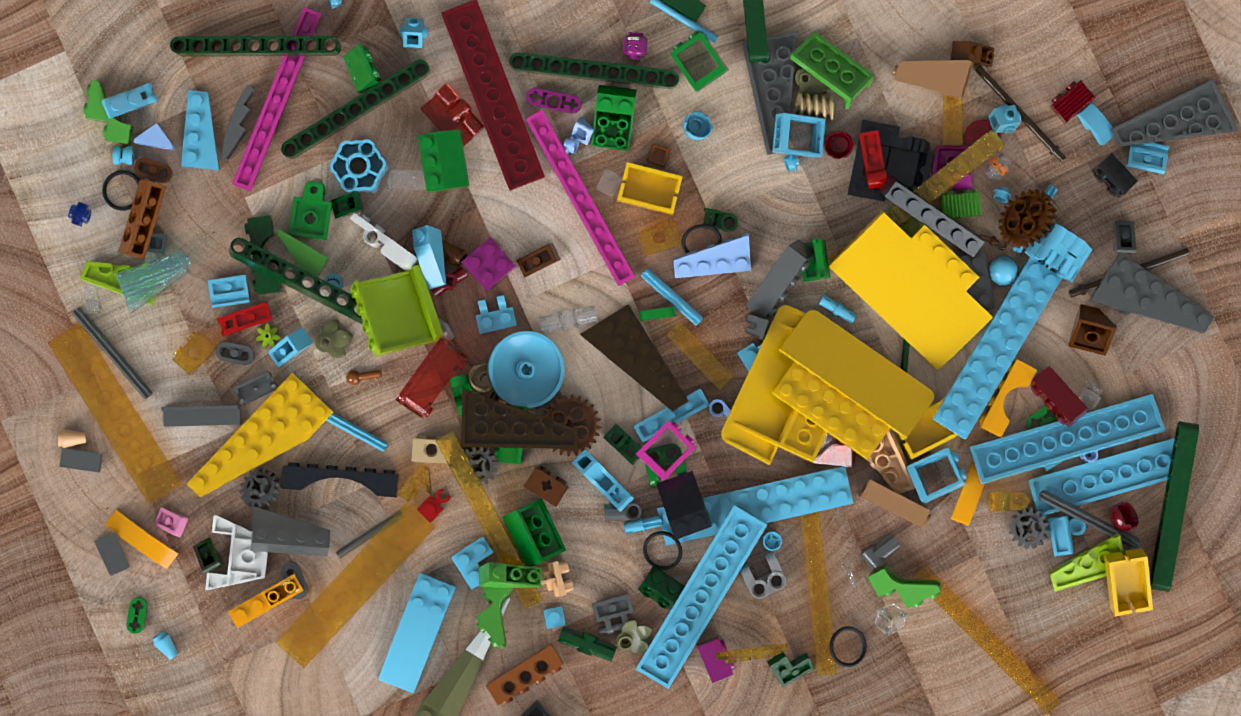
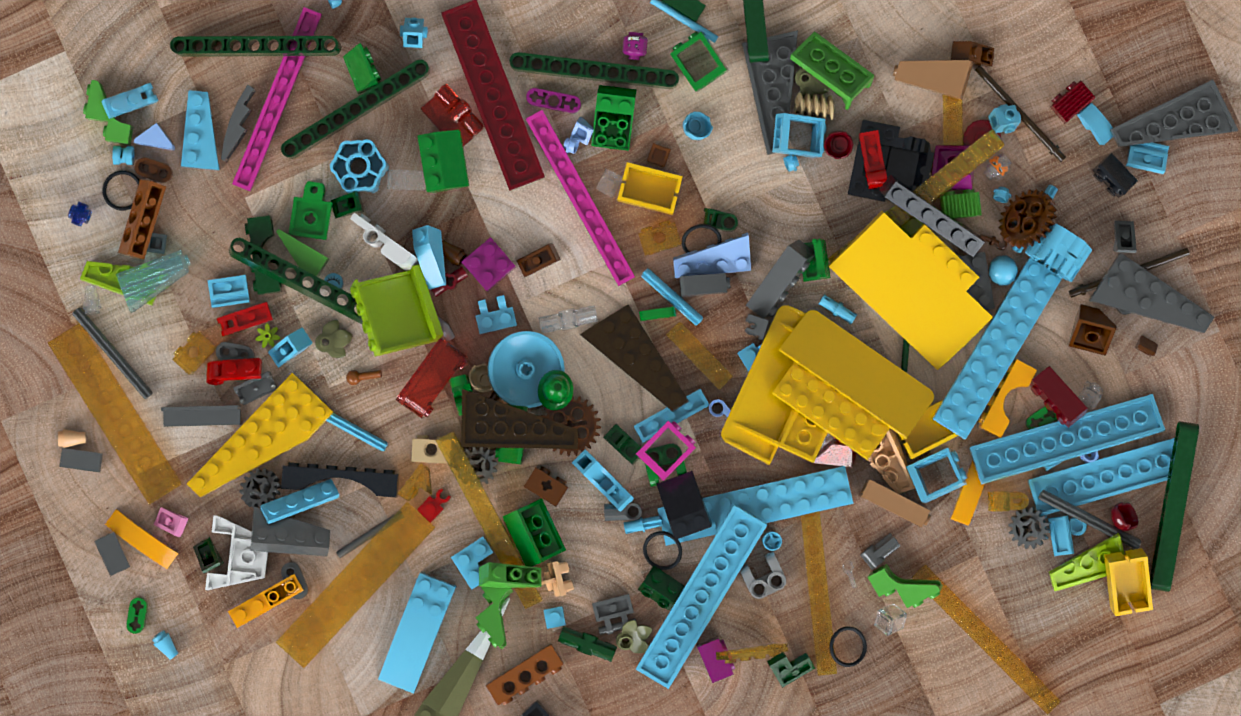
none -> red plate [206,358,262,385]
none -> medium azure plate [260,479,339,524]
none -> green hat [538,370,574,410]
none -> dark grey slope [679,273,730,298]
none -> reddish brown slope [1135,336,1158,357]

